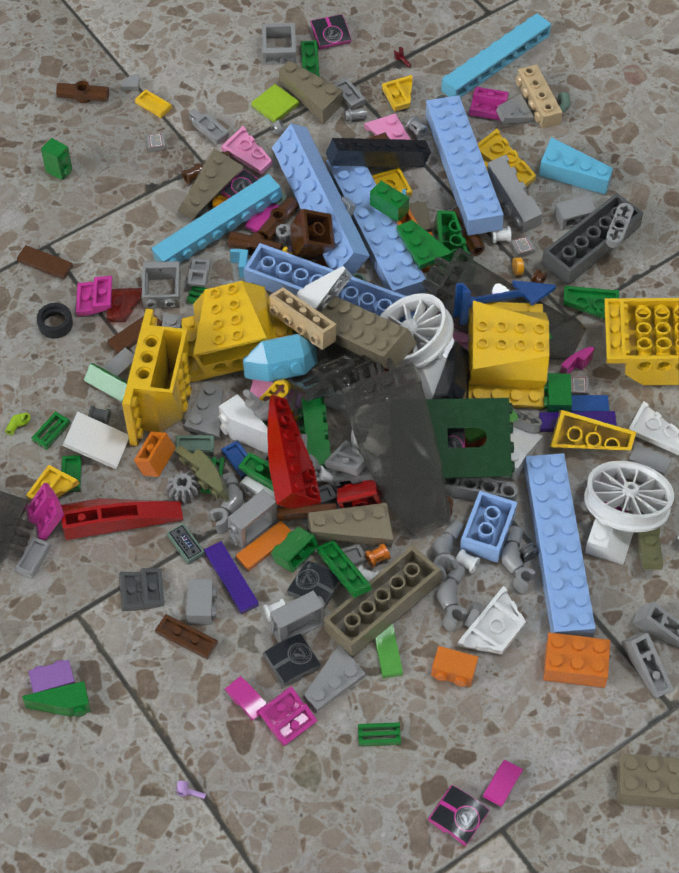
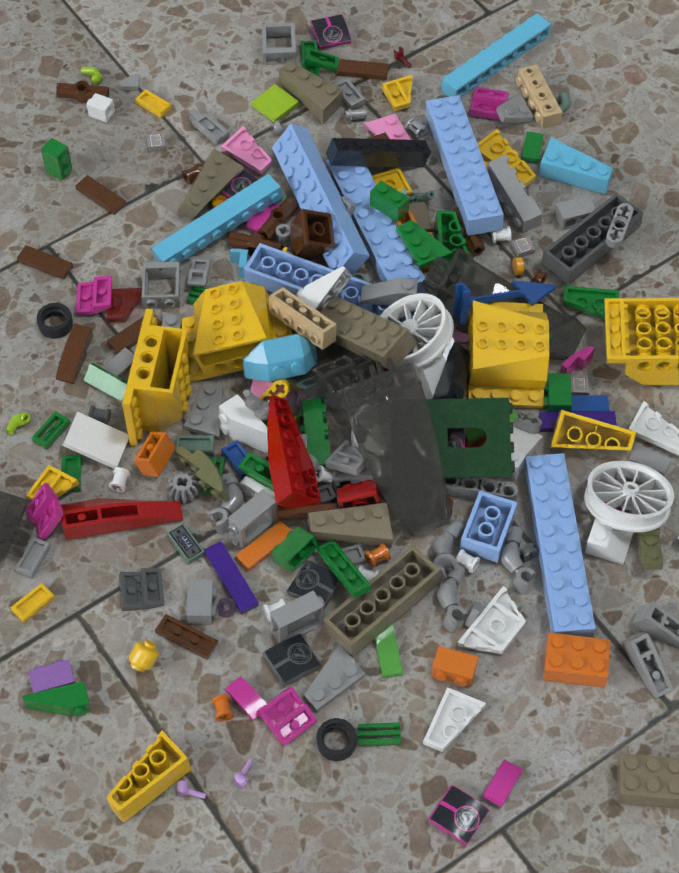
none -> yellow tile [10,583,55,623]
none -> reddish brown slope [56,323,93,384]
none -> reddish brown tile [75,175,126,215]
none -> lime arm [81,66,102,85]
none -> white brick [86,93,115,123]
none -> yellow wedge [106,730,191,823]
none -> white bush [109,467,131,493]
none -> yellow head [128,640,159,672]
none -> orange bush [212,694,234,722]
none -> clear purple bush [217,597,236,618]
none -> lavender hand [234,759,253,789]
none -> green tile [304,47,339,73]
none -> black tyre [316,718,357,761]
none -> reddish brown tile [337,59,389,80]
none -> light grey slope [360,278,418,305]
none -> sand green arm [409,190,435,203]
none -> white wing [423,687,486,752]
none -> green tile [522,131,544,164]

